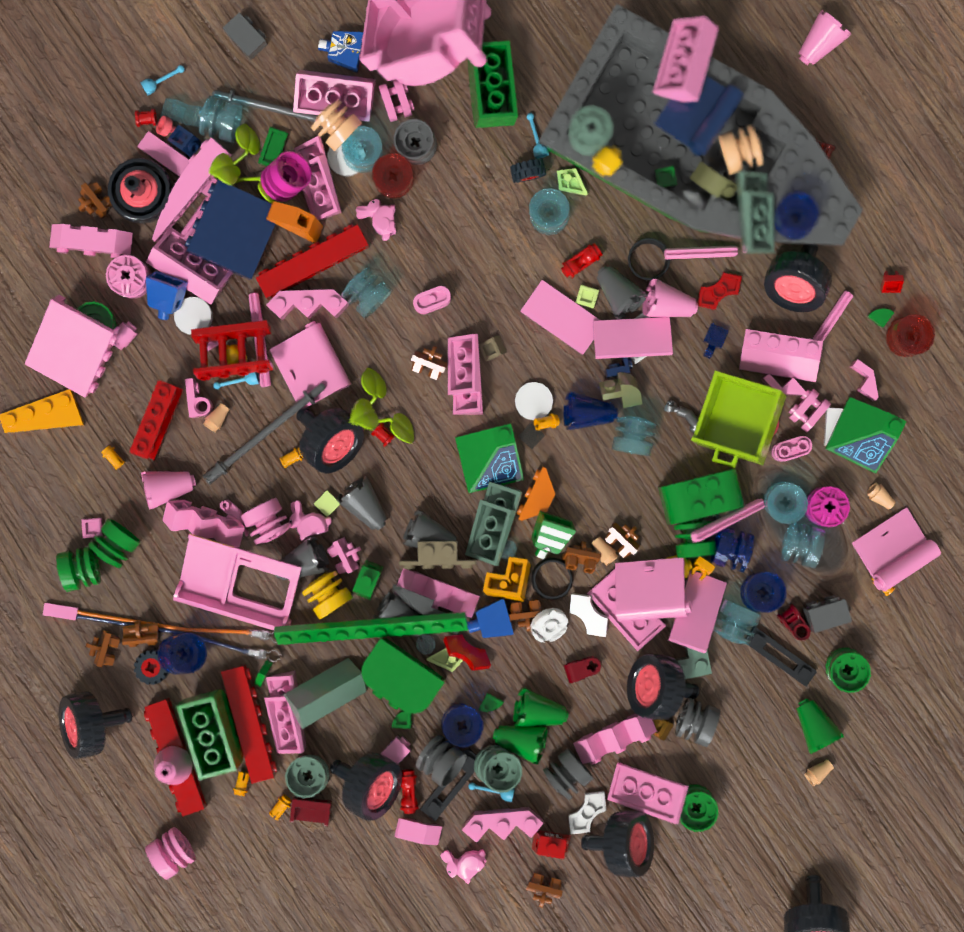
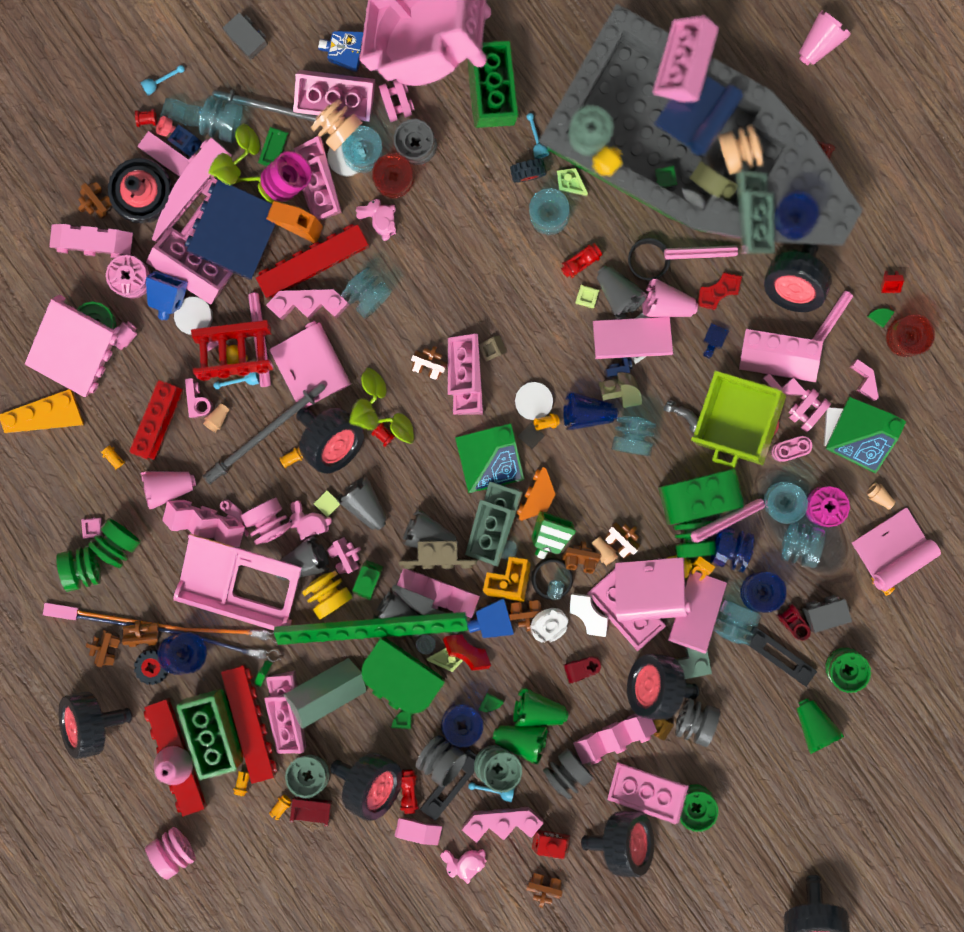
bright pink brick [381,735,411,764] -> none
bright pink brick [413,286,451,315] -> none
bright pink tile [520,280,600,355] -> none
white tile [568,791,607,834] -> none
light nougat cone [804,759,834,786] -> none
none -> clear light blue piece [547,580,564,600]

